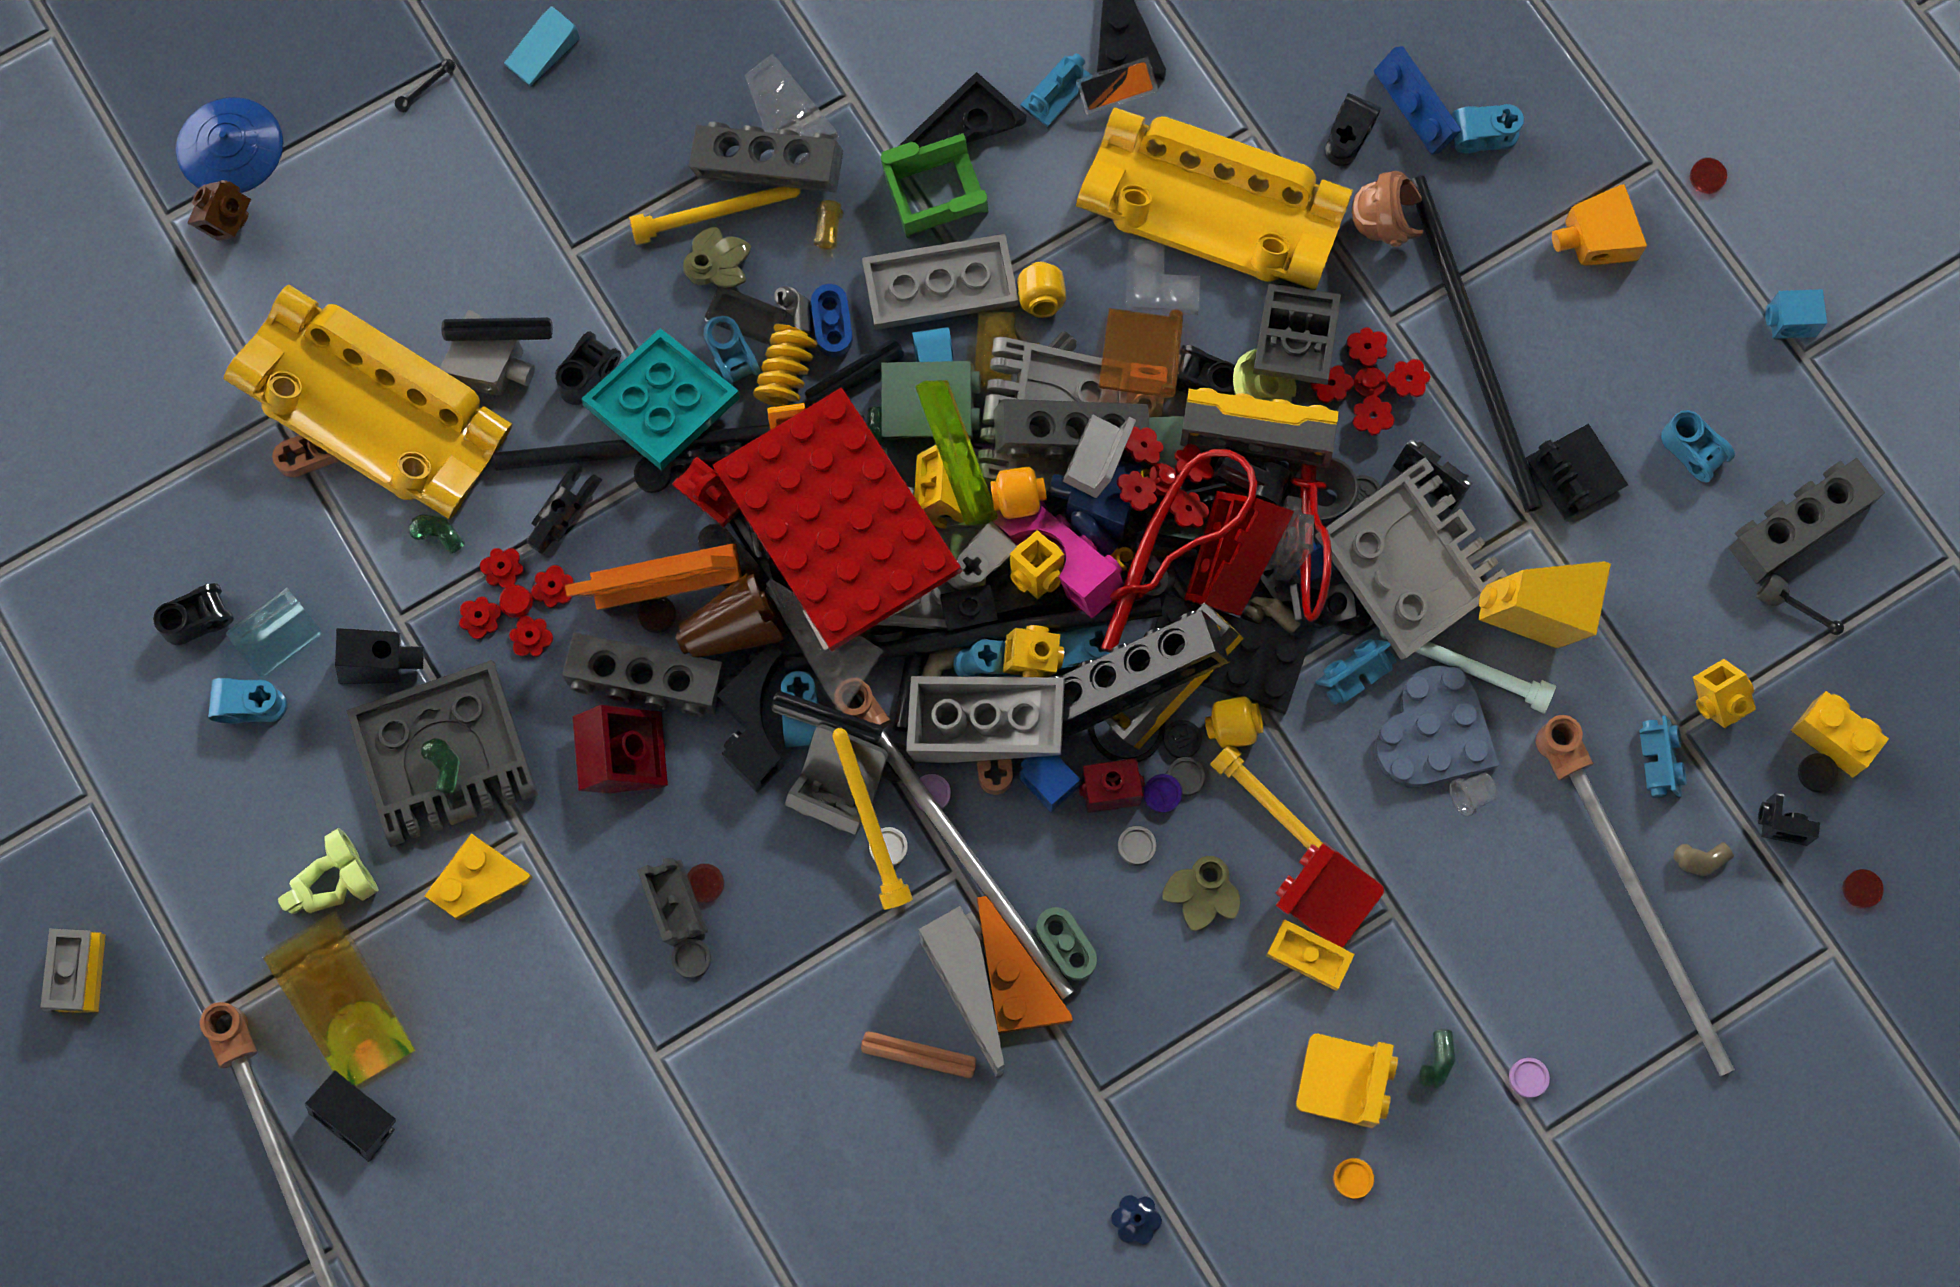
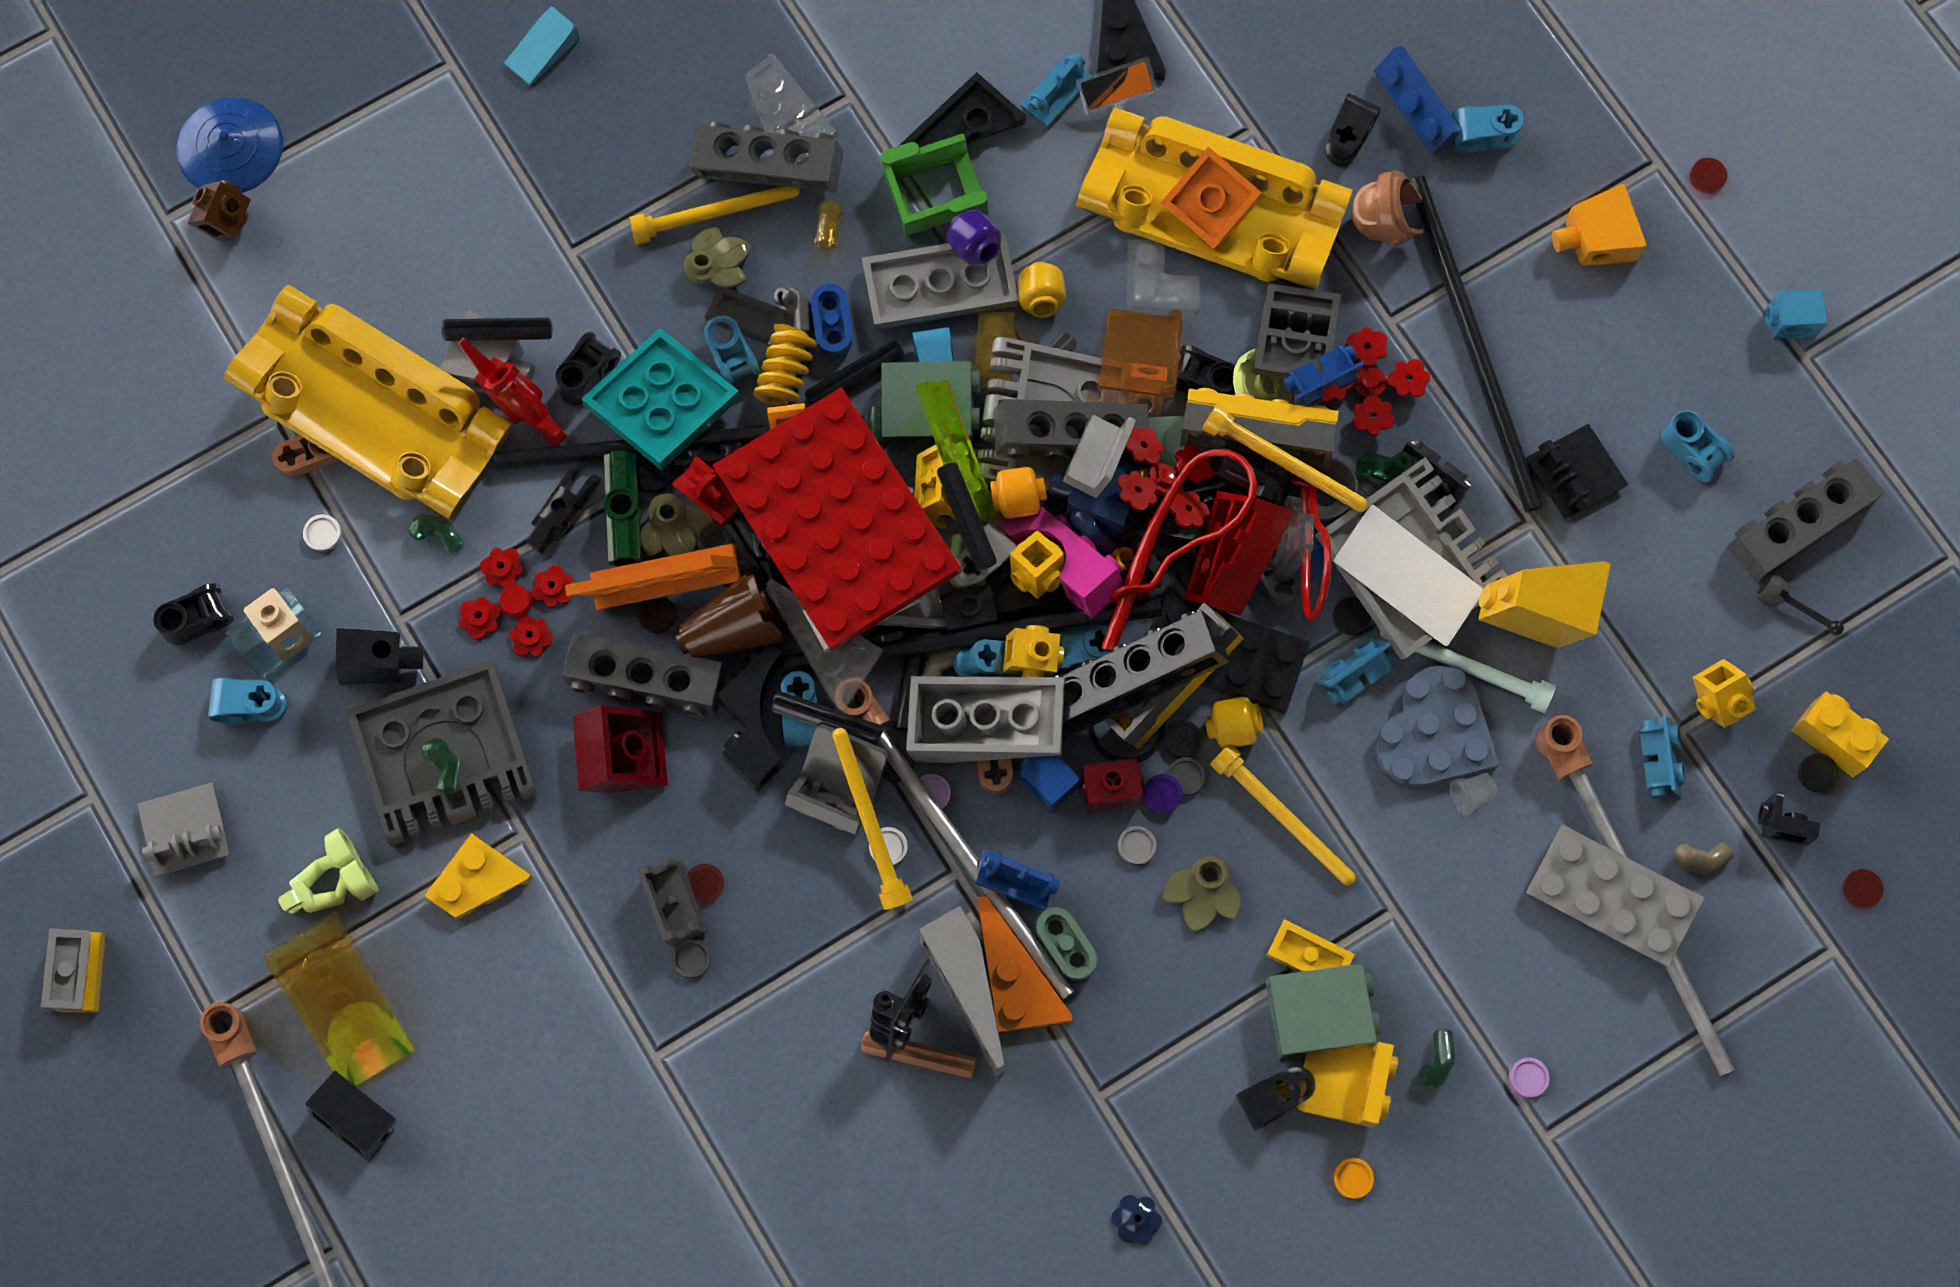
black hinge [394,59,456,112] -> none
dark tan arm [1244,597,1301,634] -> none
red bracket [1275,842,1384,947] -> none
black bracket [1290,582,1359,629] -> none
none -> light grey hinge [137,782,230,877]
none -> tan bracket [244,588,314,662]
none -> white piece [303,514,342,552]
none -> red animal [457,338,568,446]
none -> dark green piece [604,450,642,567]
none -> olive plate [641,493,715,557]
none -> black hinge [869,959,933,1061]
none -> black axle [937,462,997,571]
none -> dark purple head [947,210,1001,265]
none -> blue hinge [975,849,1060,911]
none -> orange tile [1161,147,1264,251]
none -> yellow piece [1202,403,1368,512]
none -> black piece [1235,1066,1316,1131]
none -> sand green panel [1265,963,1381,1060]
none -> blue hinge [1283,345,1364,406]
none -> white sticker [1334,505,1483,646]
none -> clear green arm [1356,451,1412,480]
none -> light grey plate [1526,824,1705,967]

